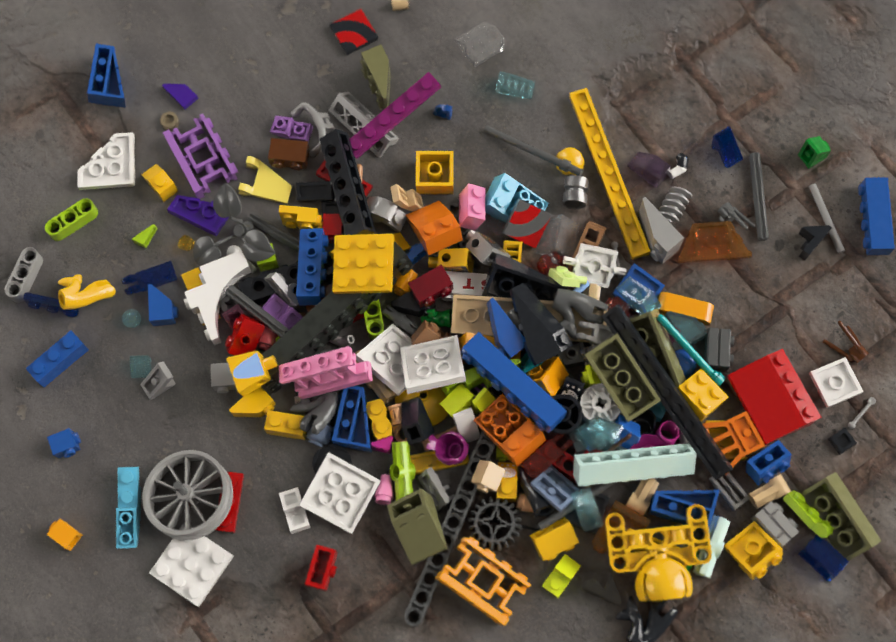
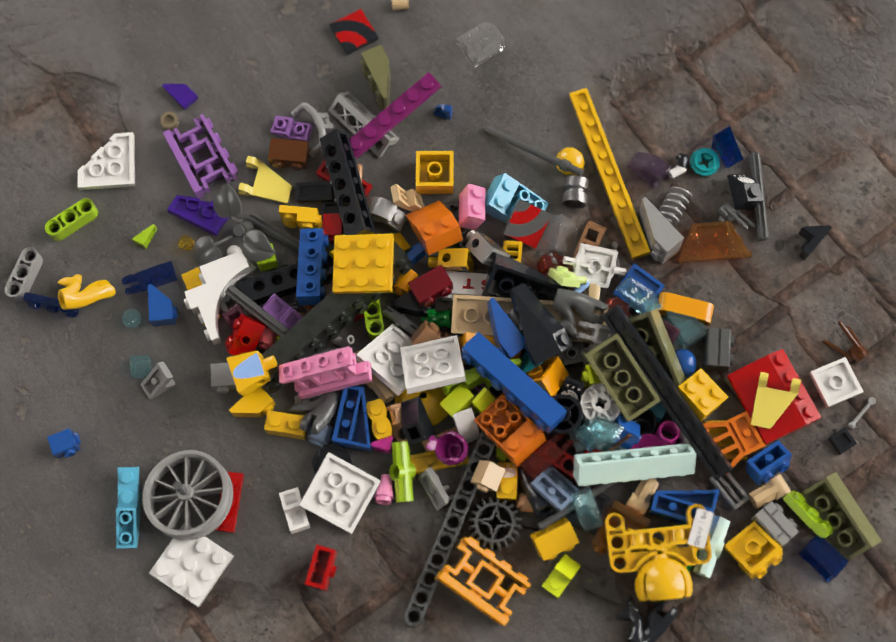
blue brick [25,331,89,387] -> none
light orange brick [47,518,83,551] -> none
blue wedge [87,44,126,108] -> none
yellow slope [141,164,178,202] -> none
light grey plate [264,272,299,307] -> none
olive slope [387,489,448,565] -> none
clear light blue slope [496,71,535,99] -> none
teal piece [657,314,726,386] -> none
green slope [798,136,831,169] -> none
light grey bar [809,184,845,254] -> none
blue brick [858,177,895,255] -> none
none -> clear sticker [688,508,714,548]
none -> teal gear [690,148,720,177]
none -> black slope [727,174,763,210]
none -> light yellow flag [751,372,801,429]

